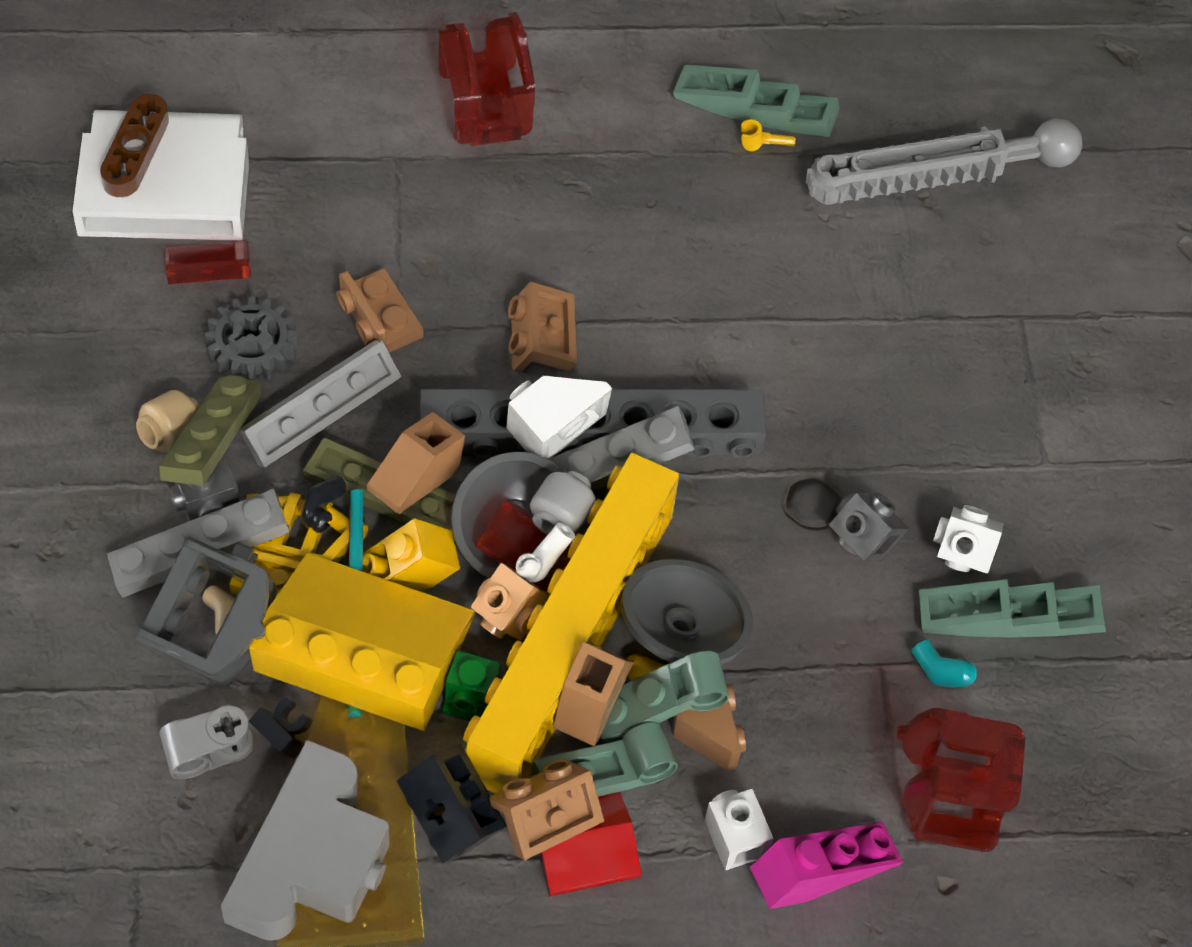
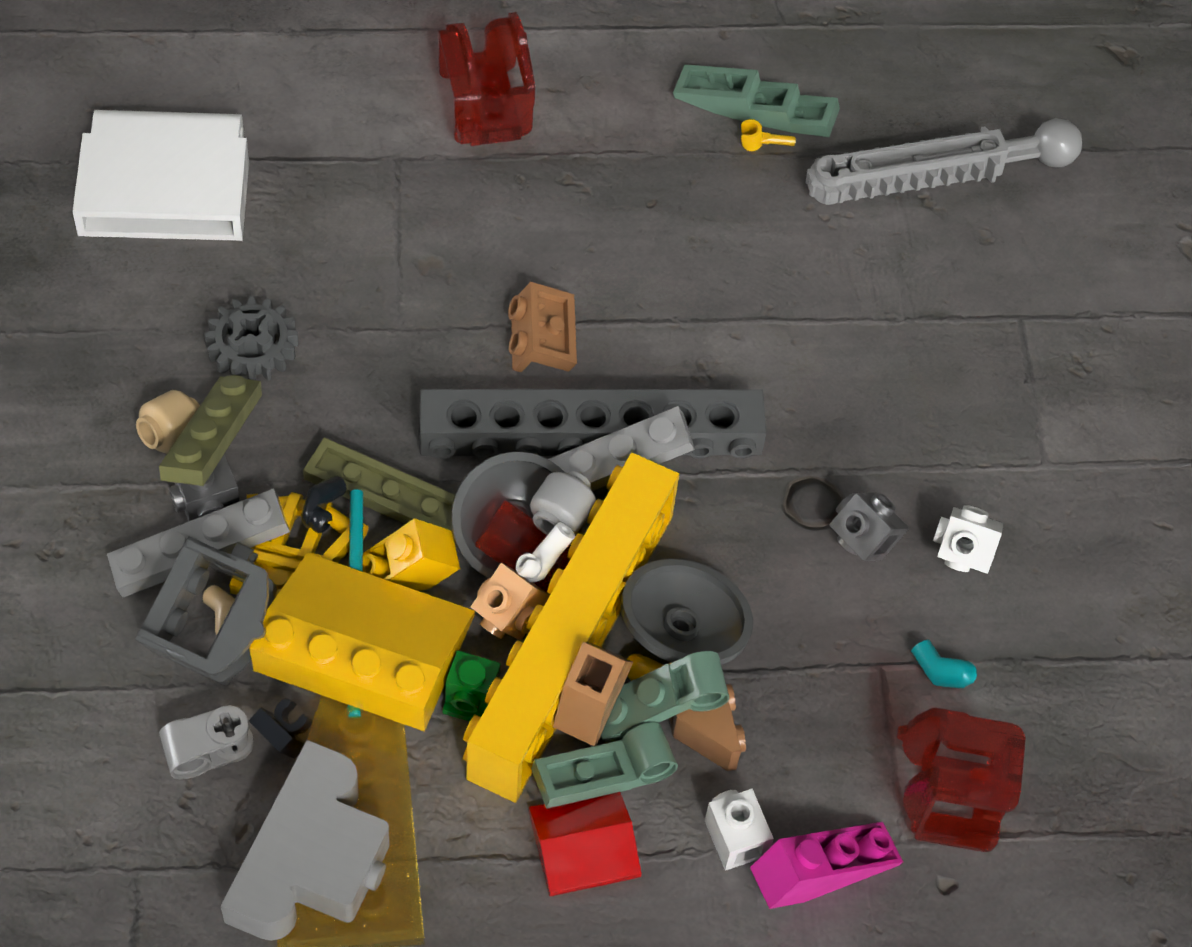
reddish brown beam [100,94,169,197] -> none
clear red slope [165,241,251,284] -> none
light grey plate [239,340,402,468] -> none
medium nougat bracket [336,268,423,353] -> none
medium nougat slope [367,412,465,514] -> none
black brick [396,744,507,864] -> none
medium nougat bracket [489,760,604,861] -> none
white slope [506,376,612,460] -> none
sand green slope [919,579,1106,638] -> none

